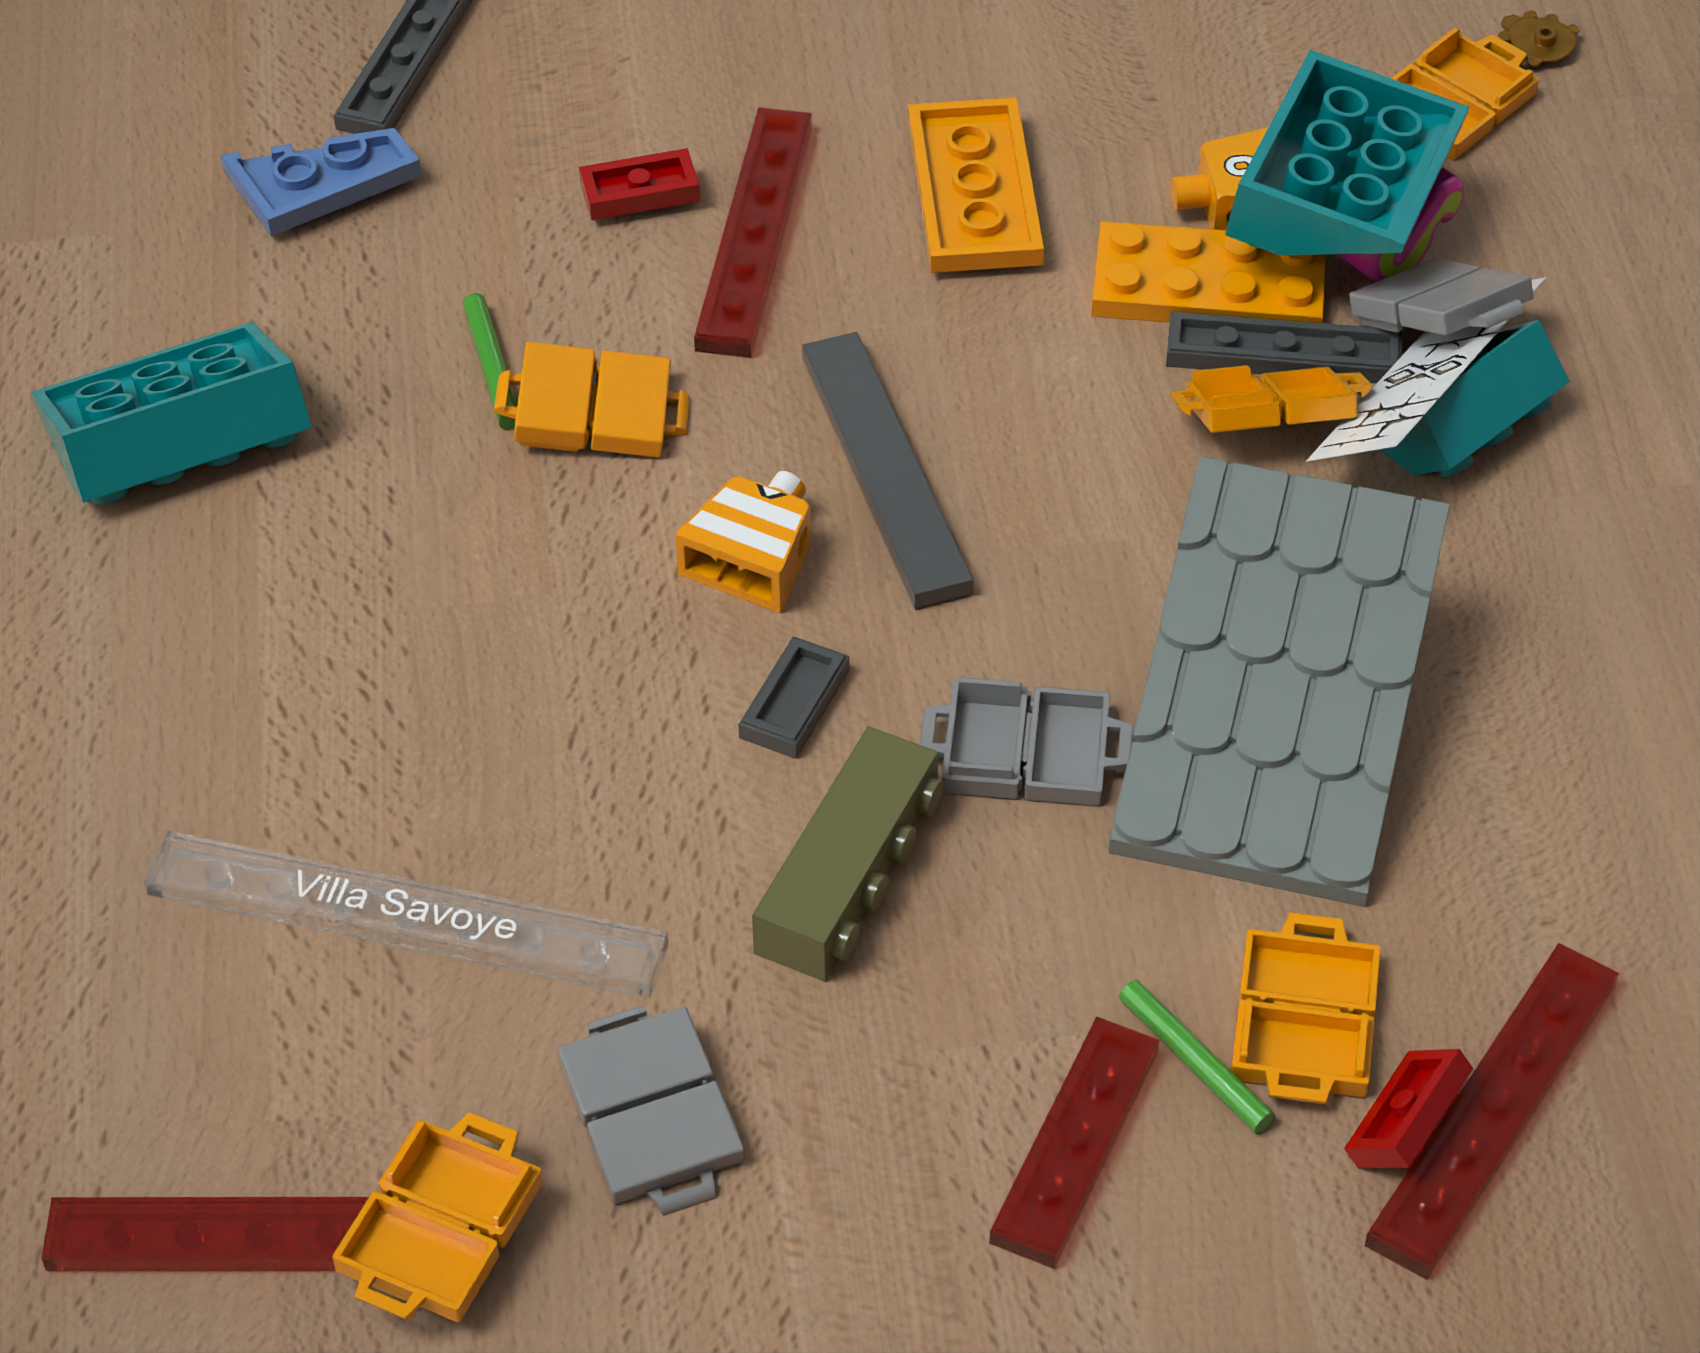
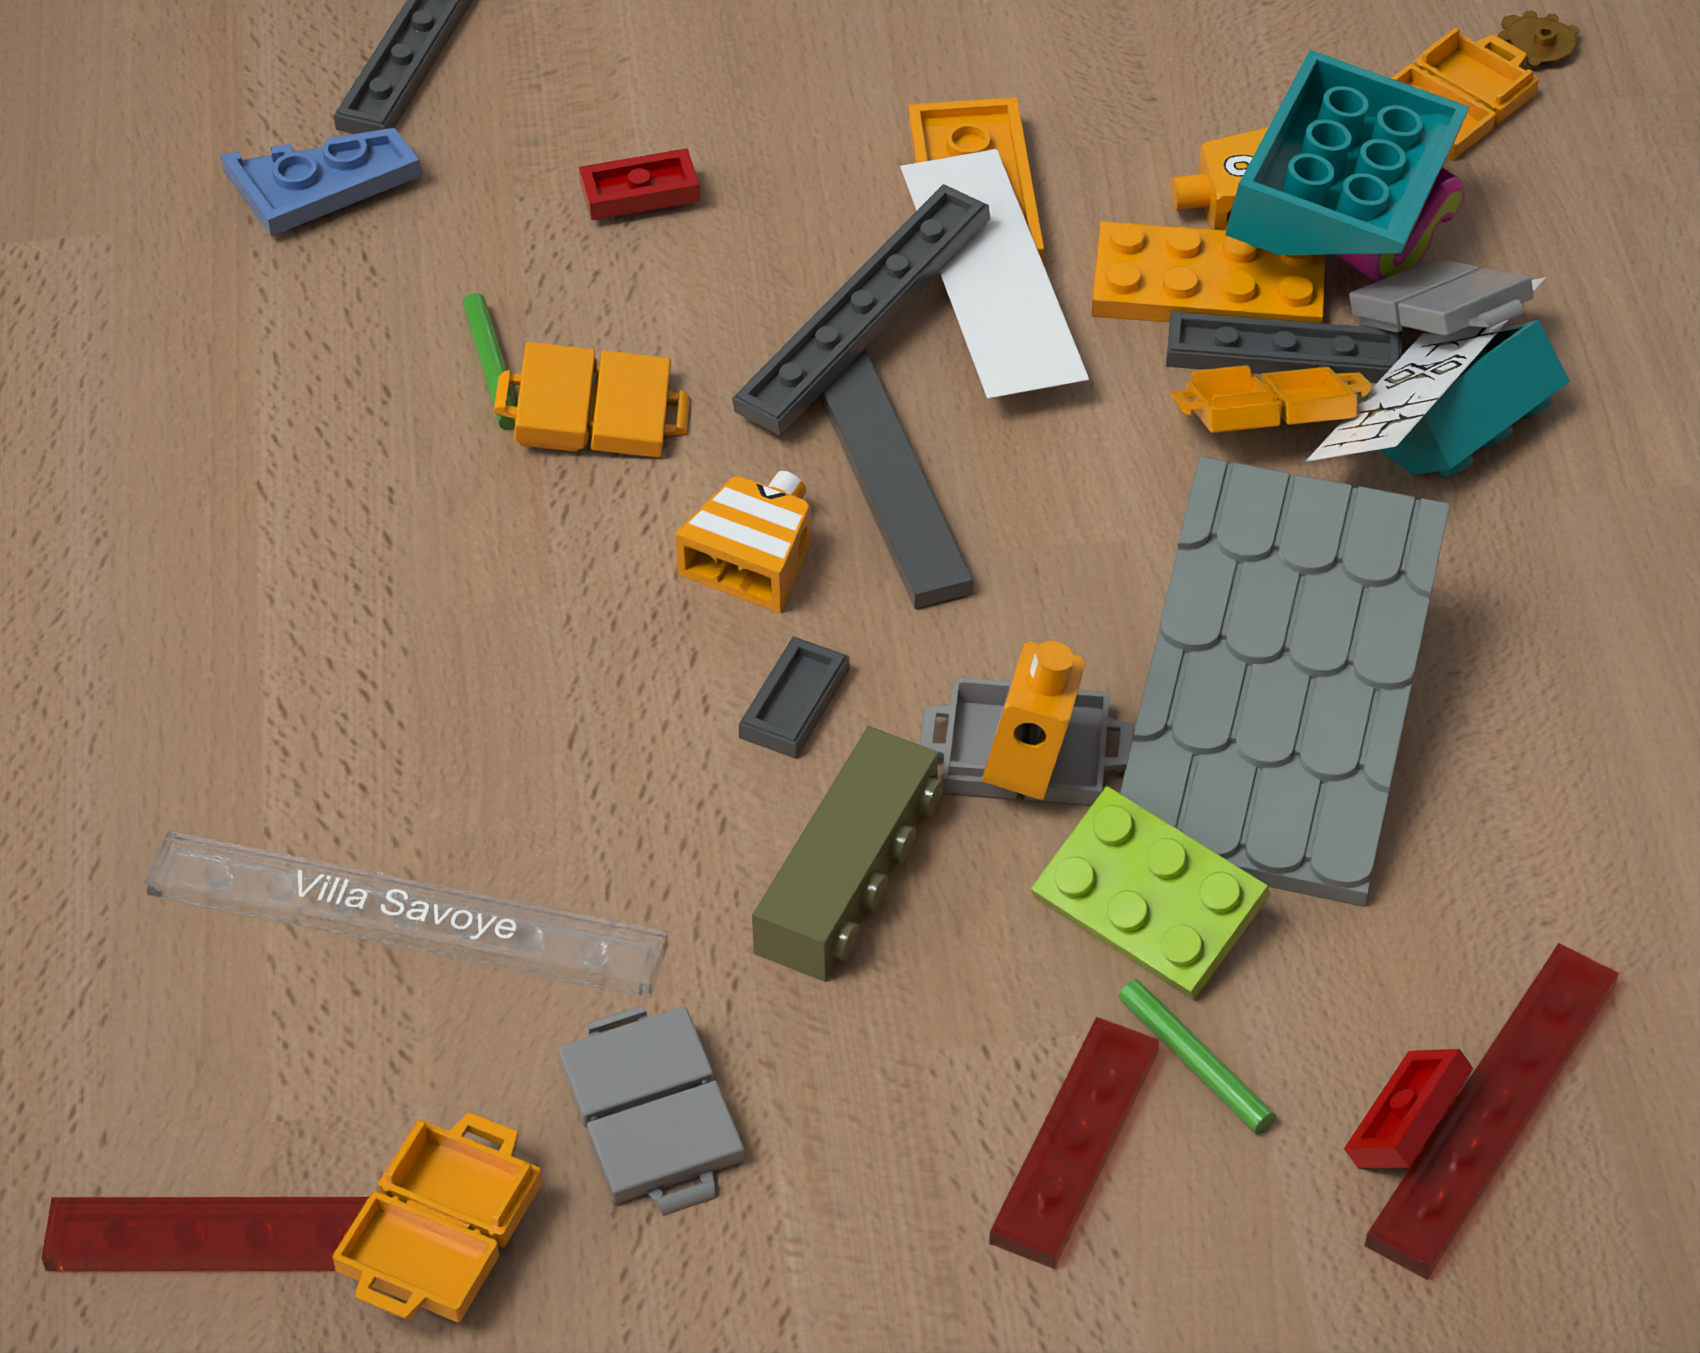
teal slope [31,321,312,504] -> none
clear red tile [694,107,812,358] -> none
light orange piece [1231,912,1380,1104] -> none
none -> dark grey tile [732,184,990,436]
none -> white sticker [900,149,1090,399]
none -> light orange torso [981,641,1086,800]
none -> lime plate [1030,786,1271,1000]

